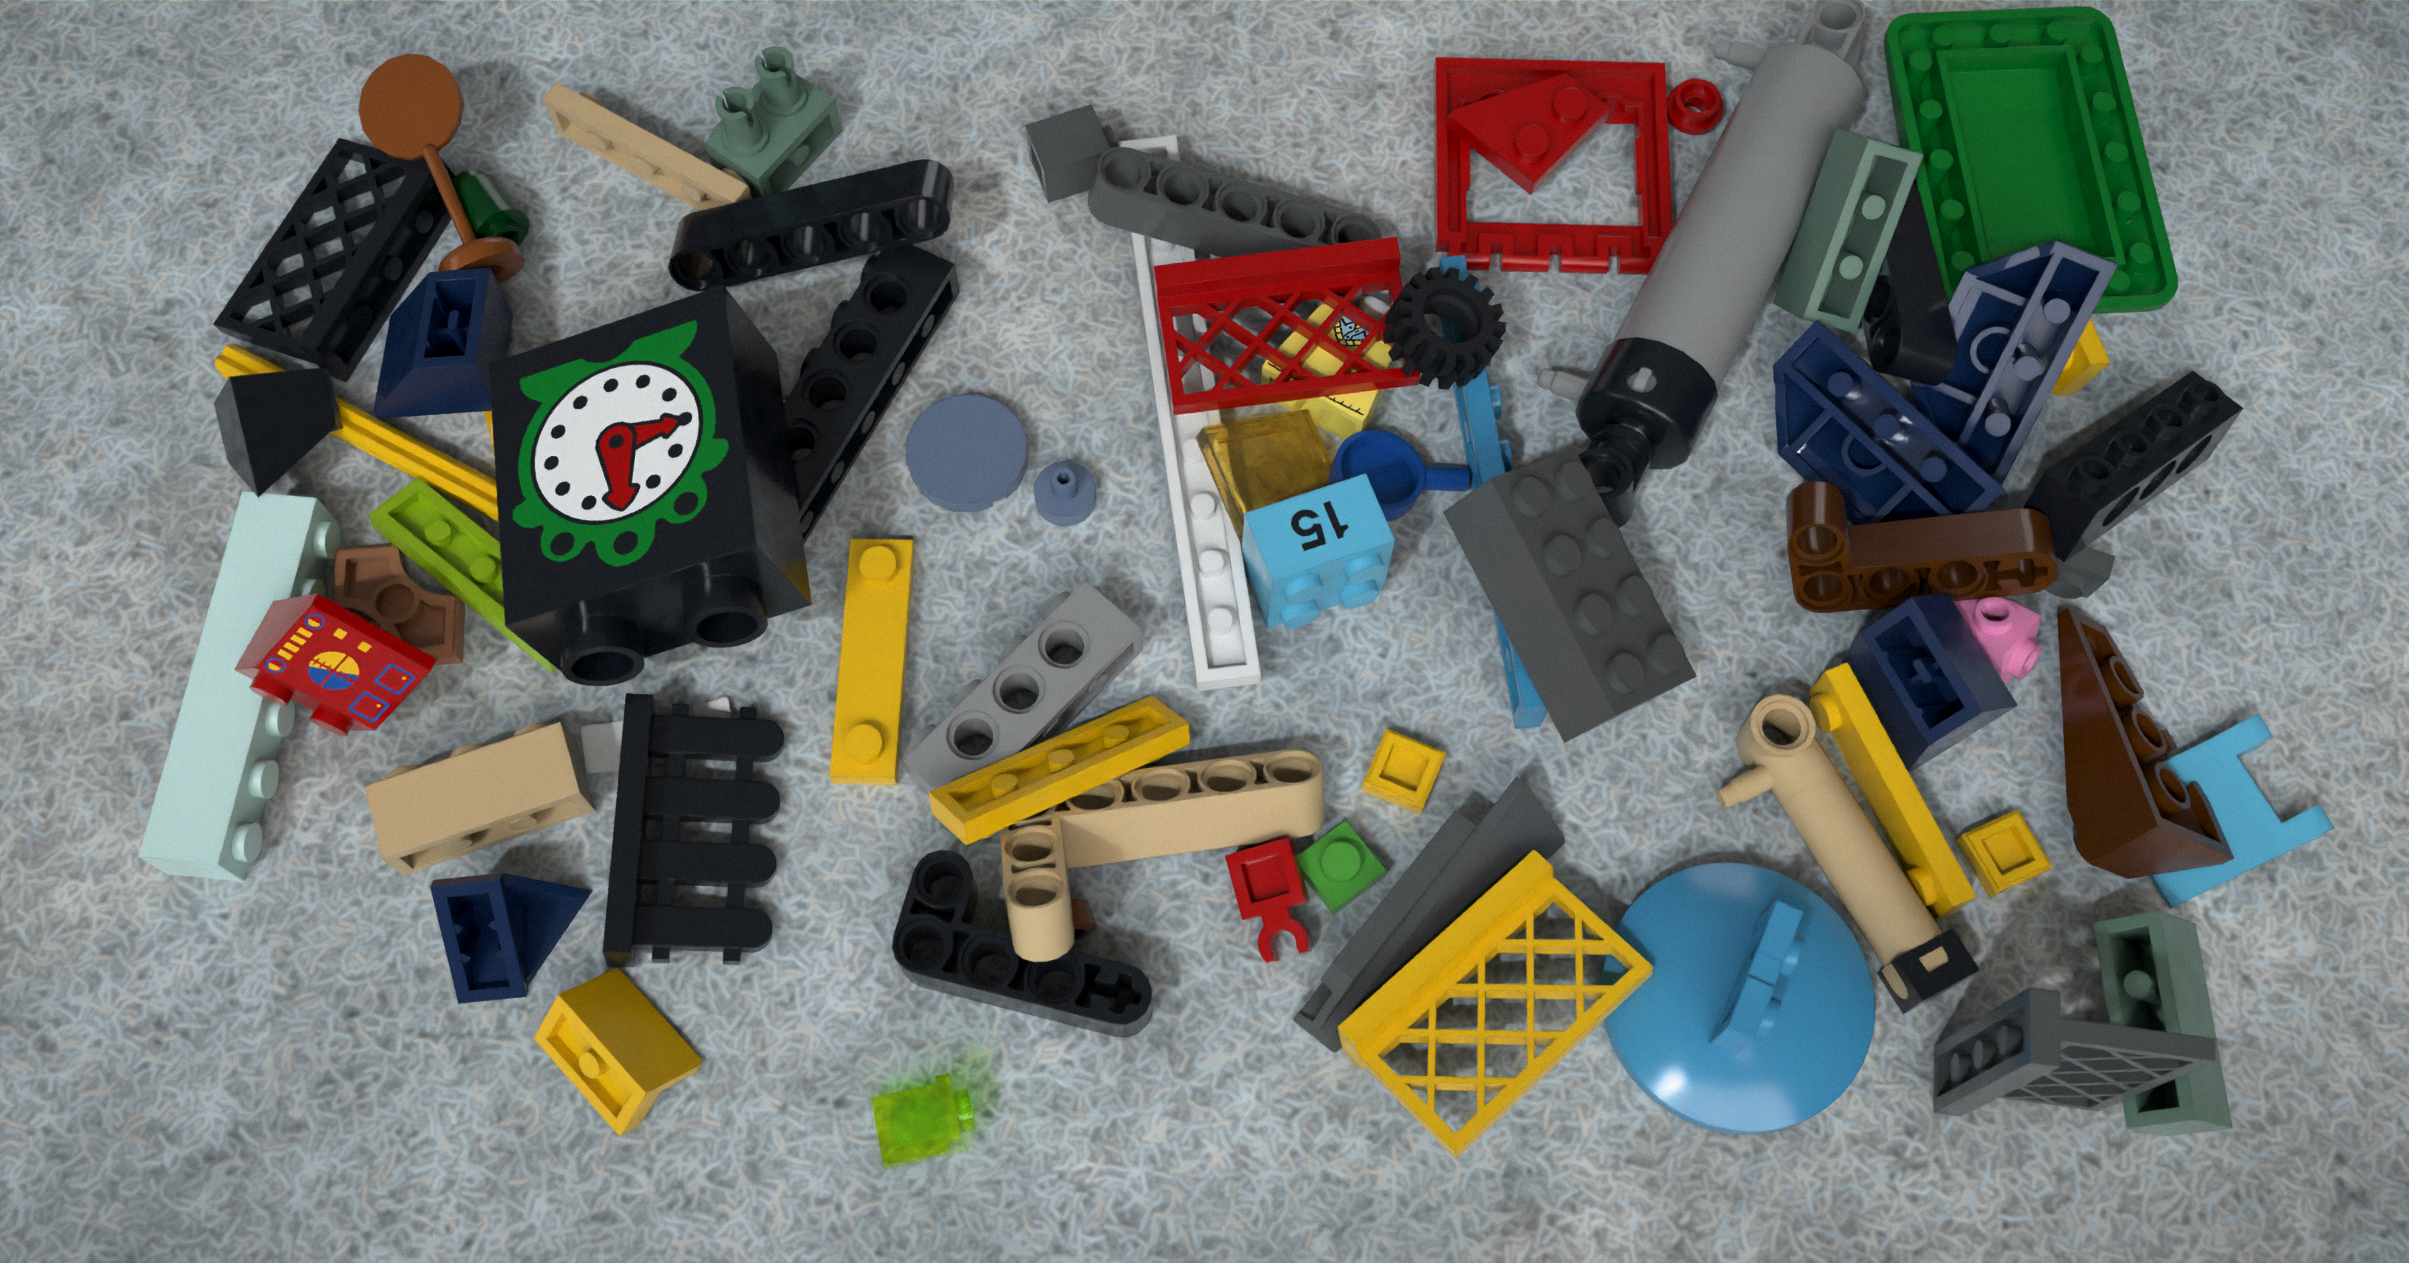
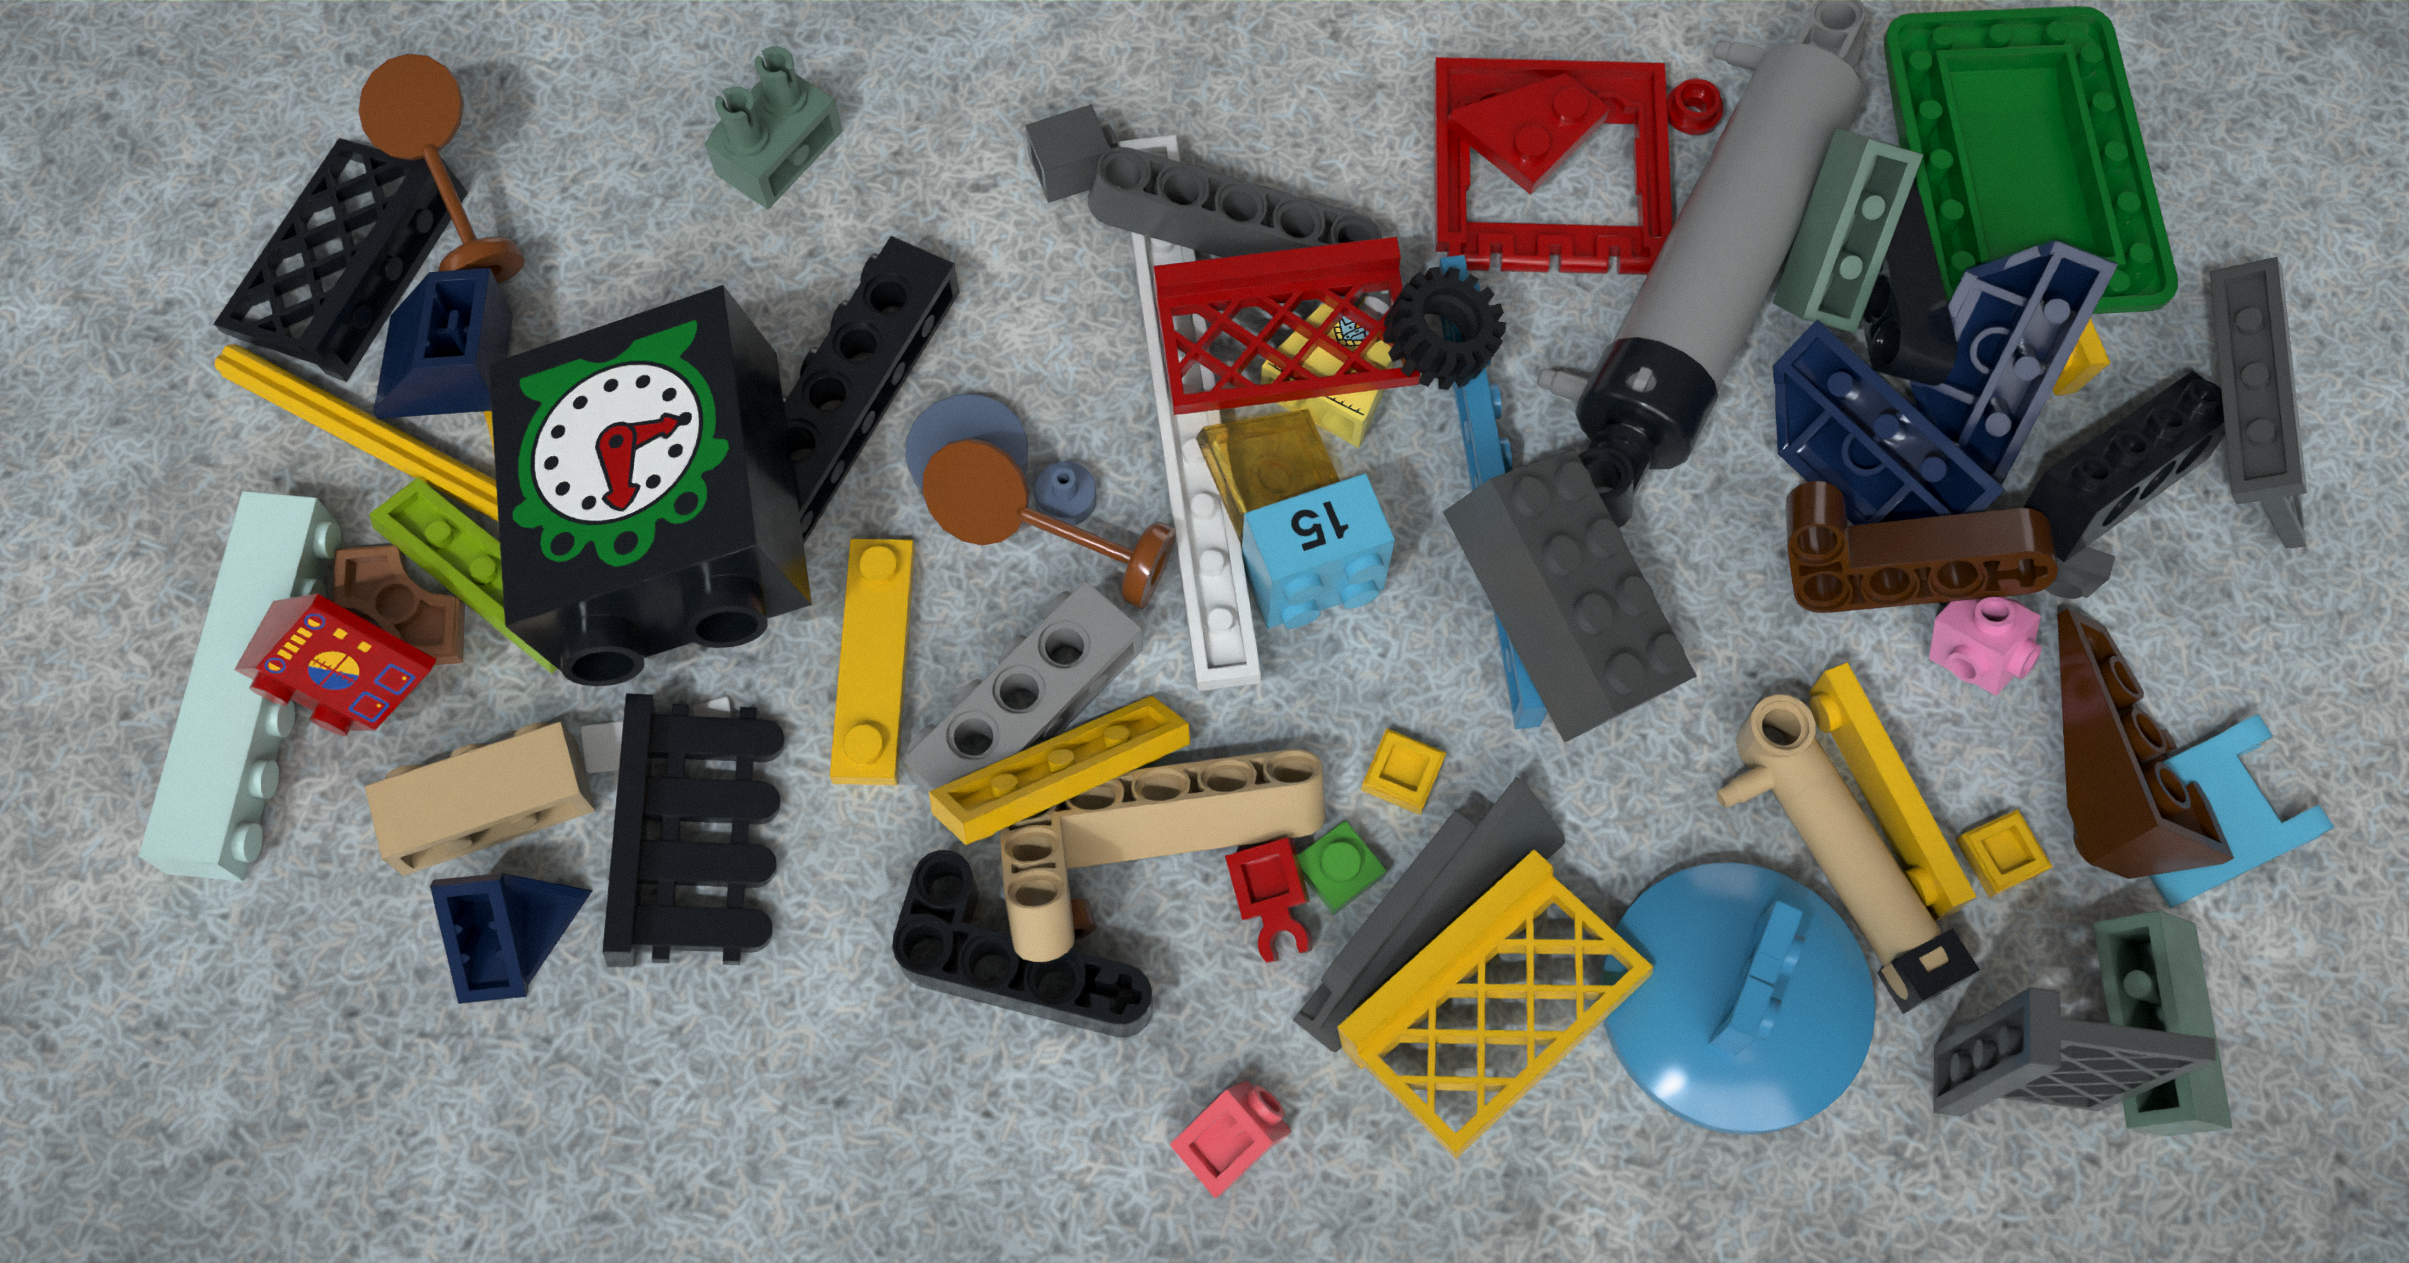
black slope [214,368,343,498] -> none
dark green brick [451,169,529,247] -> none
yellow panel [533,969,702,1136] -> none
tan plate [542,82,752,211] -> none
black beam [668,159,954,292] -> none
clear neon green bracket [871,1073,976,1170] -> none
blue piece [1329,430,1470,522] -> none
dark blue slope [1842,593,2018,772] -> none
none -> dark orange piece [923,438,1176,609]
none -> coral bracket [1170,1080,1292,1198]
none -> dark grey fence [2210,257,2307,548]

